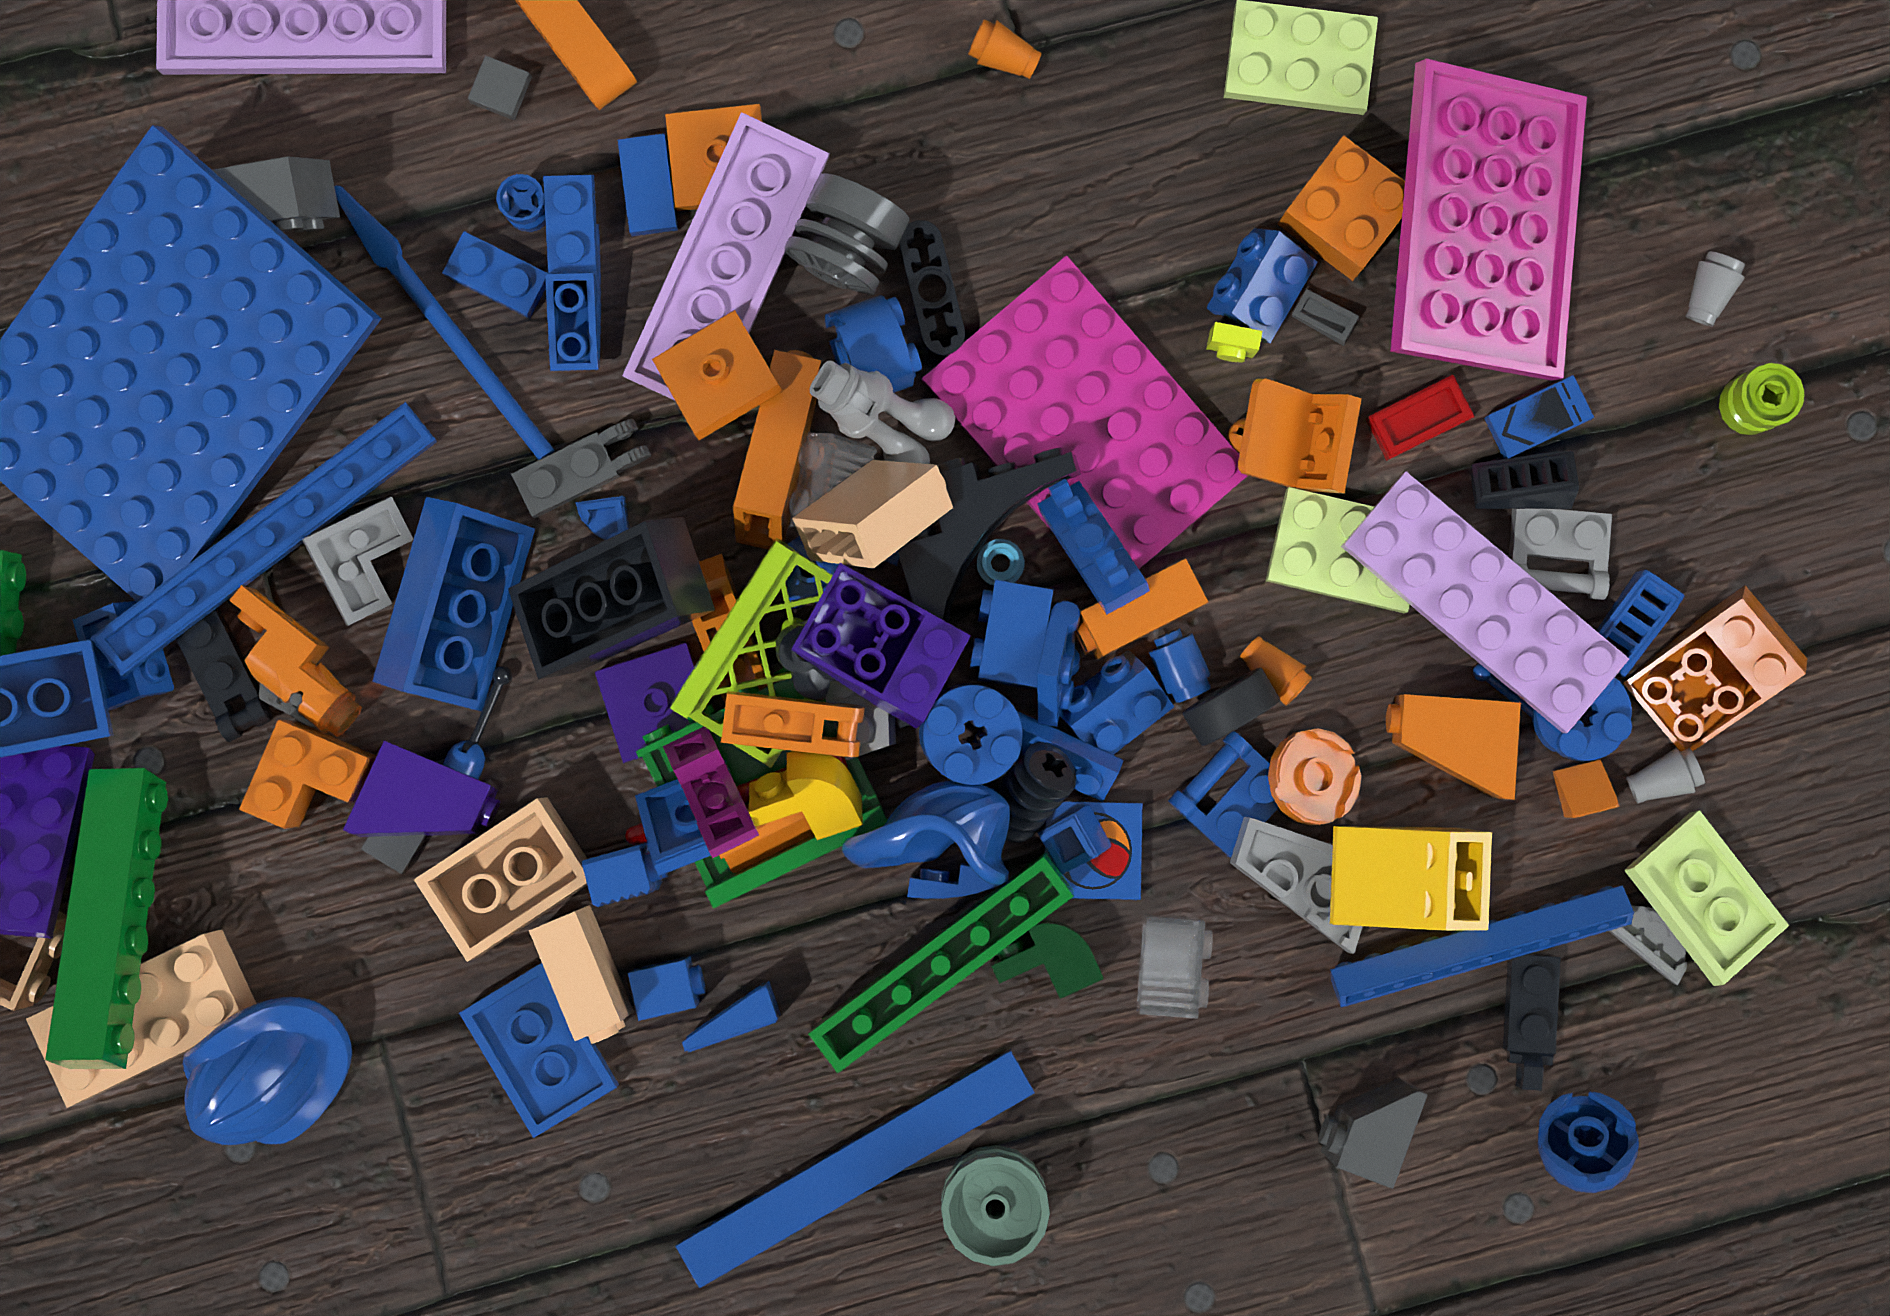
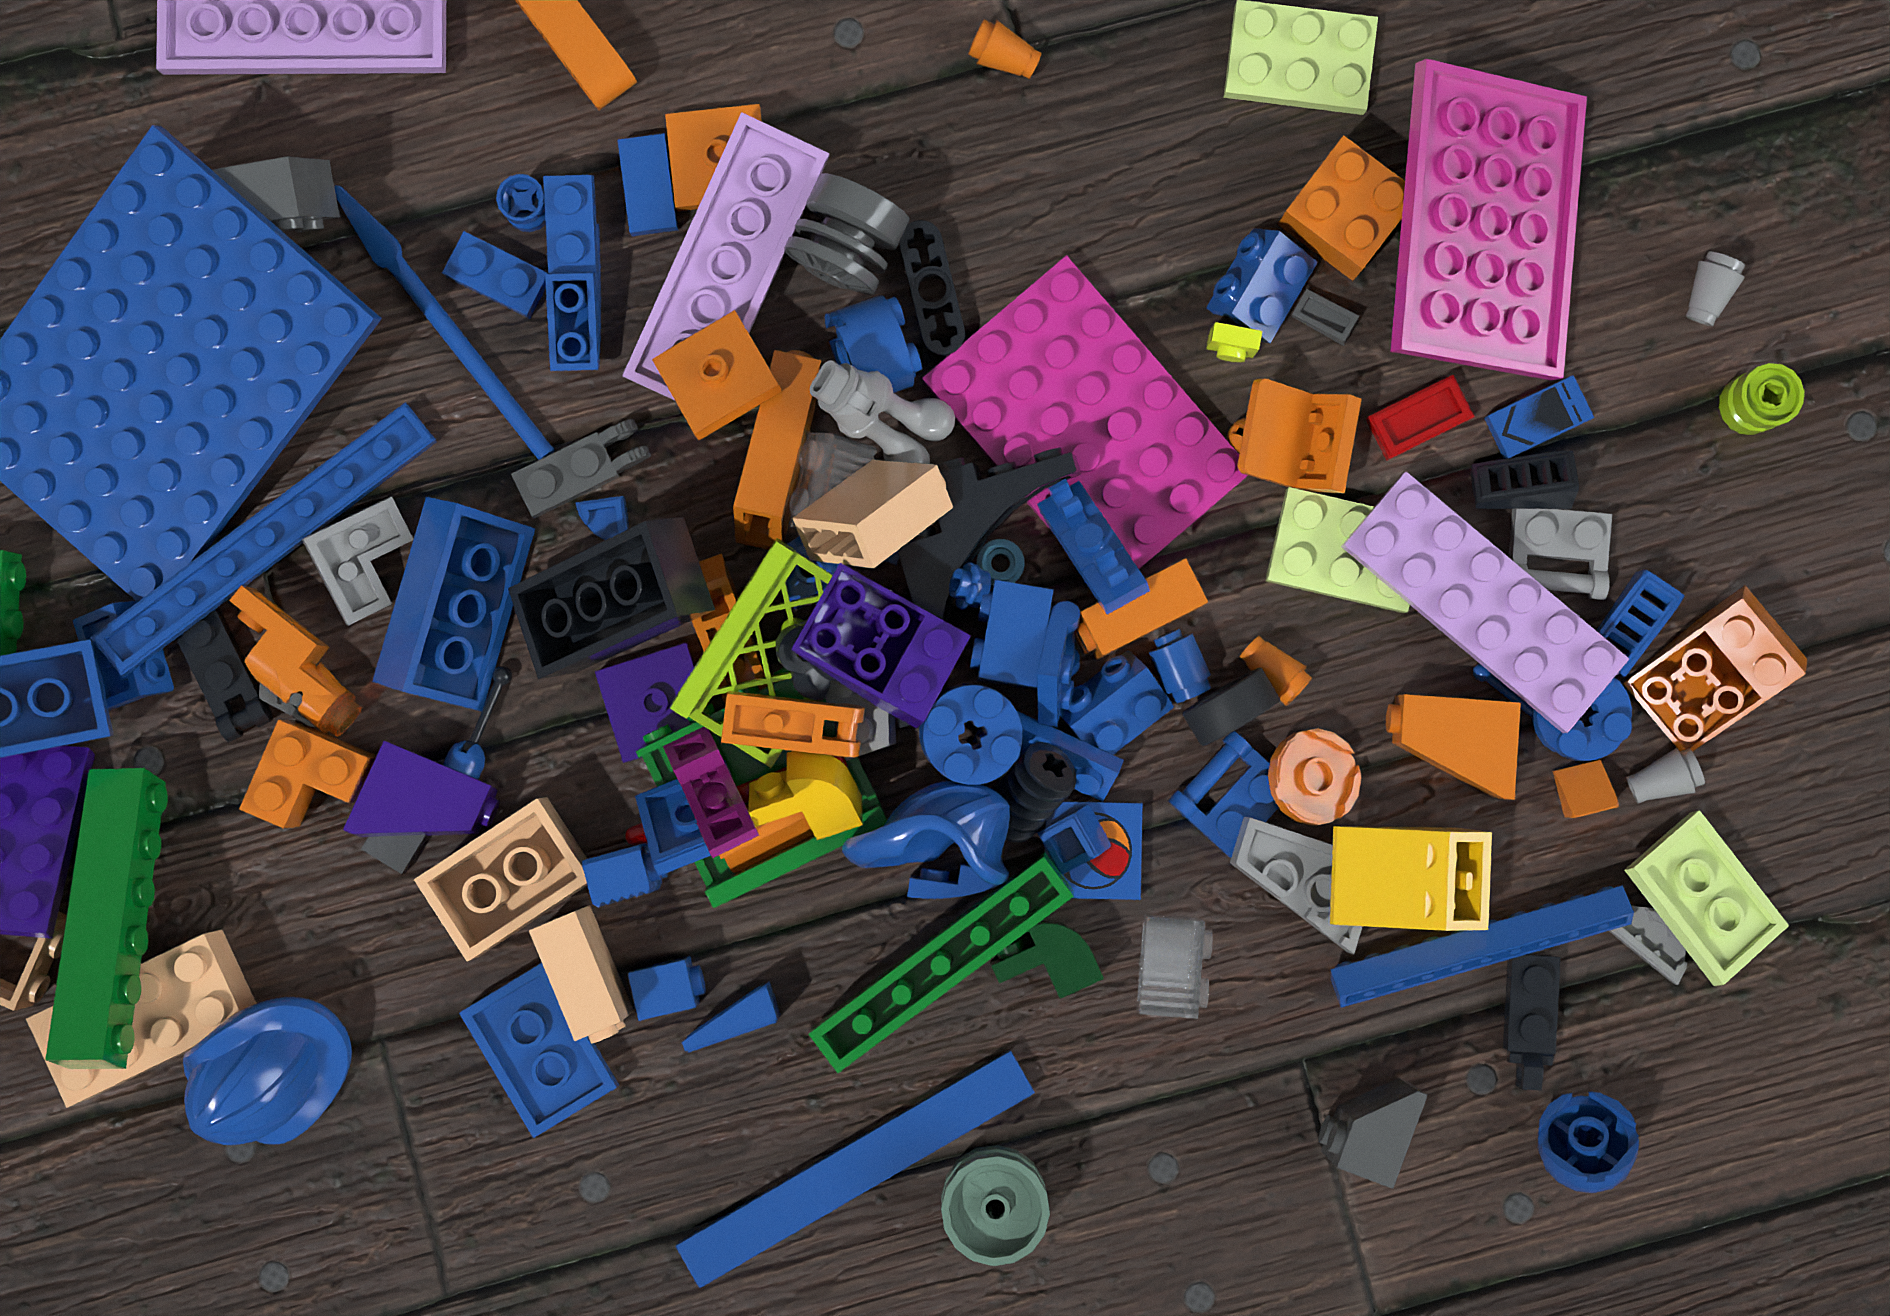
dark grey tile [468,55,532,121] -> none
none -> blue plate [949,562,991,610]

